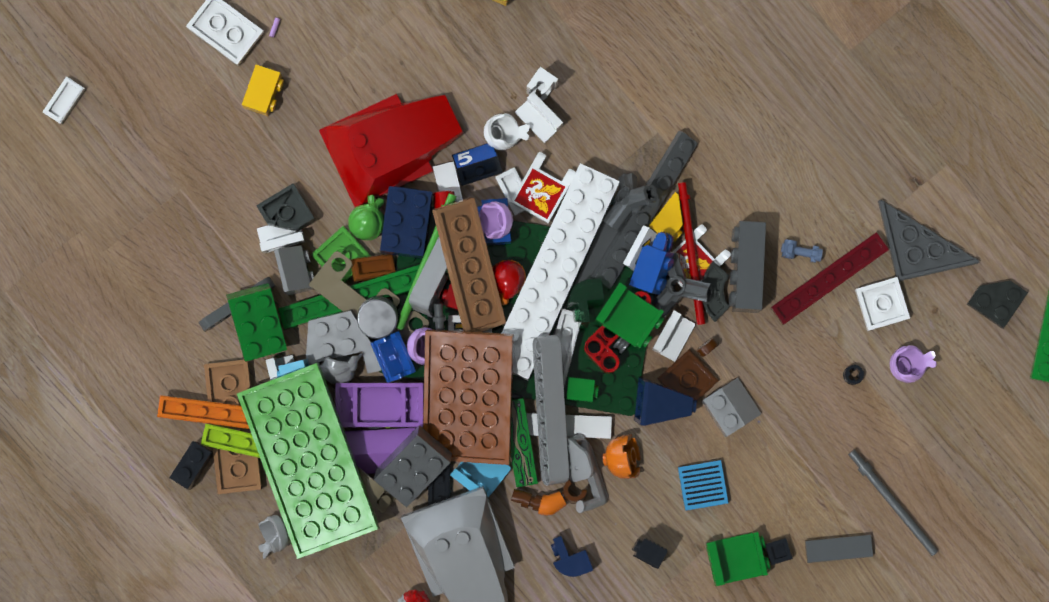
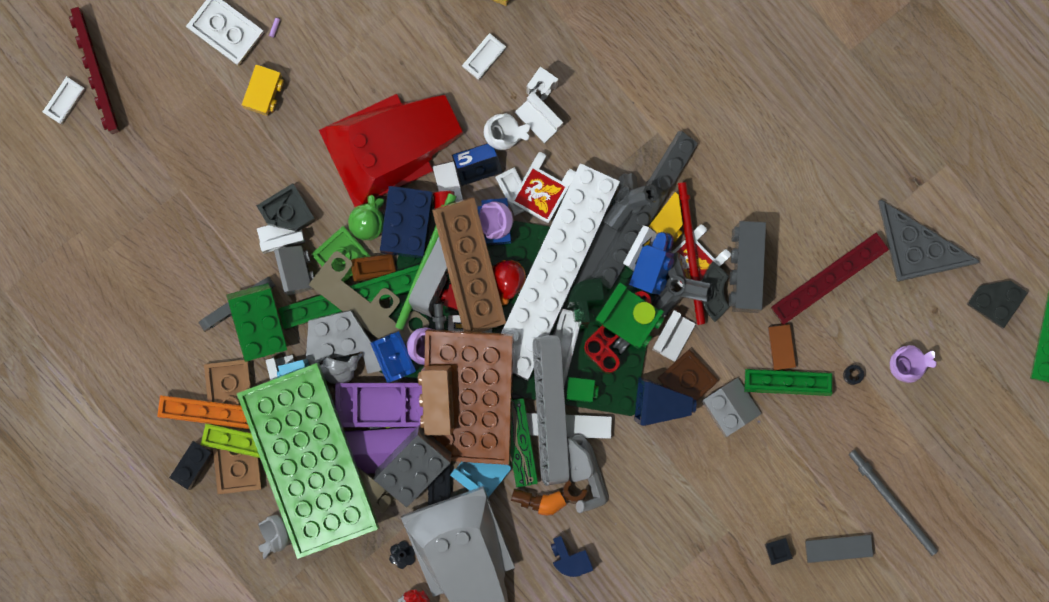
flat silver head [357,296,398,339] -> none
orange cylinder [603,434,640,479] -> none
black brick [632,538,668,569] -> none
dark azure tile [678,460,728,511] -> none
reddish brown tile [696,337,718,357] -> none
green panel [705,532,770,586] -> none
sand blue bar [781,239,823,263] -> none
white plate [855,277,910,331] -> none
none -> dark red plate [69,7,120,134]
none -> black plant [389,541,415,569]
none -> medium nougat brick [418,365,455,435]
none -> white tile [462,33,506,80]
none -> lime tile [633,302,655,324]
none -> green tile [744,369,832,396]
none -> dark orange tile [768,324,796,370]

